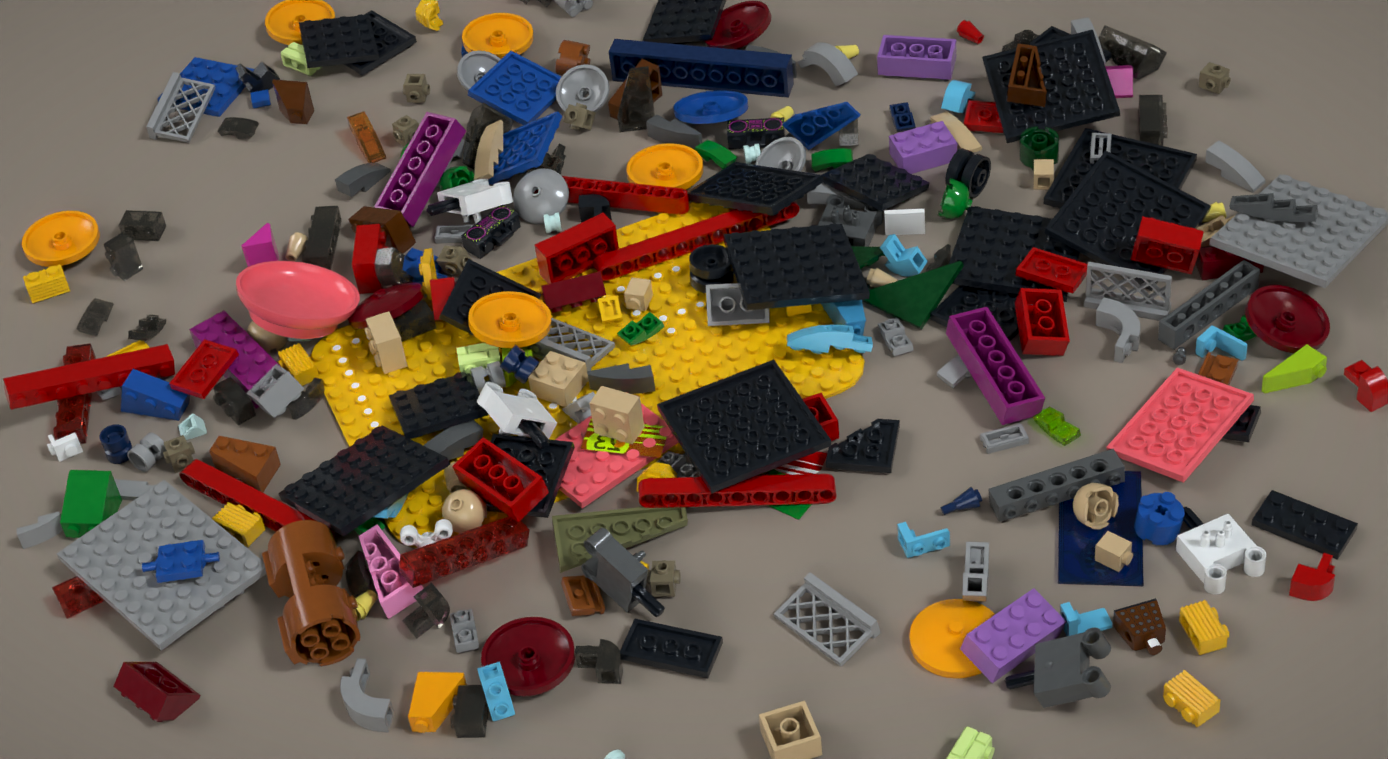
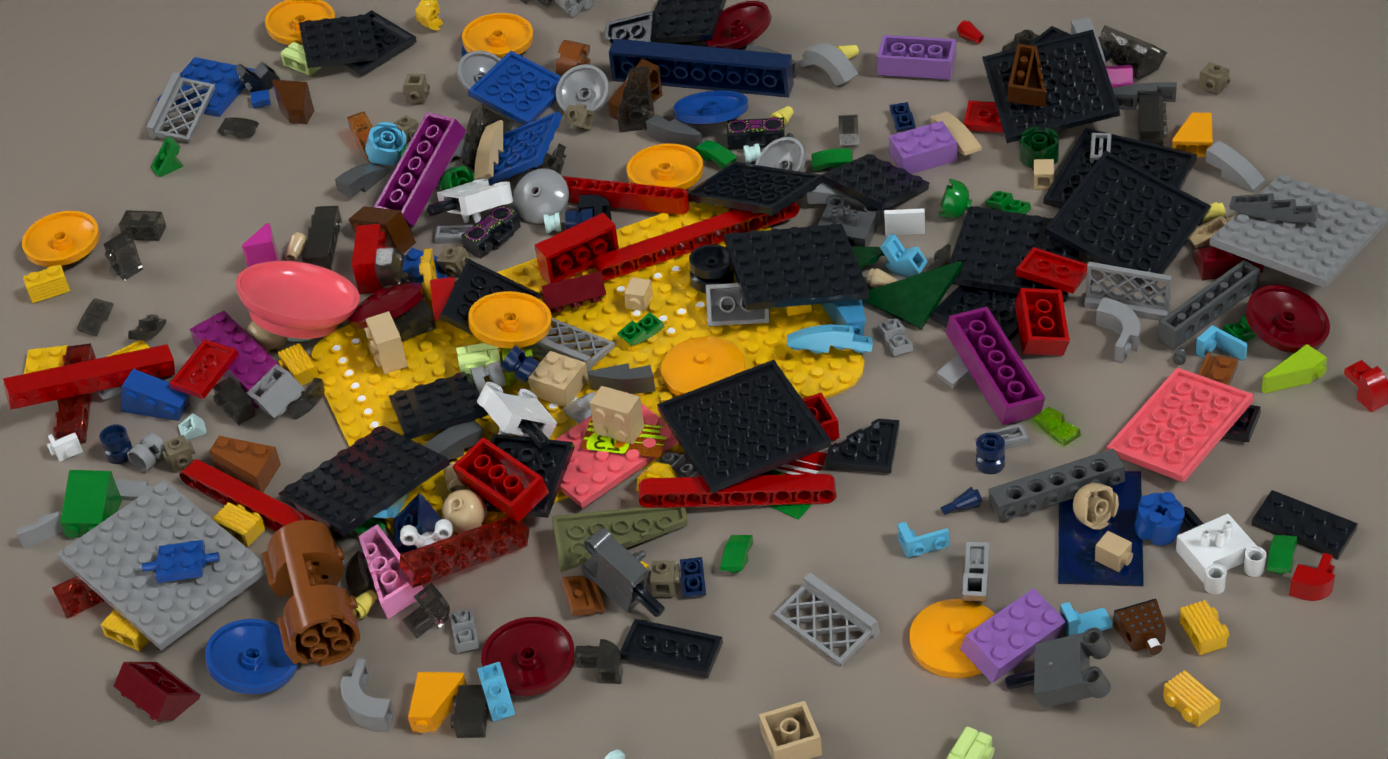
yellow bracket [598,295,622,324] -> none
blue wedge [782,102,861,150] -> none
medium azure brick [941,80,976,113] -> none
black wheel [945,148,991,198] -> none
red brick [1131,216,1204,275] -> none
none -> yellow plate [24,345,70,374]
none -> yellow brick [100,609,150,651]
none -> green slope [150,136,184,177]
none -> blue dish [205,619,299,694]
none -> medium azure brick [365,122,406,166]
none -> dark blue slope [393,494,441,553]
none -> dark blue wheel [565,208,594,230]
none -> black plate [605,11,656,44]
none -> light orange dish [661,337,745,396]
none -> dark blue slope [680,557,706,598]
none -> green slope [720,535,754,573]
none -> dark blue wheel [976,433,1005,475]
none -> green slope [985,191,1031,214]
none -> dark grey slope [1113,82,1177,110]
none -> light orange slope [1172,112,1213,157]
none -> green slope [1267,535,1298,574]

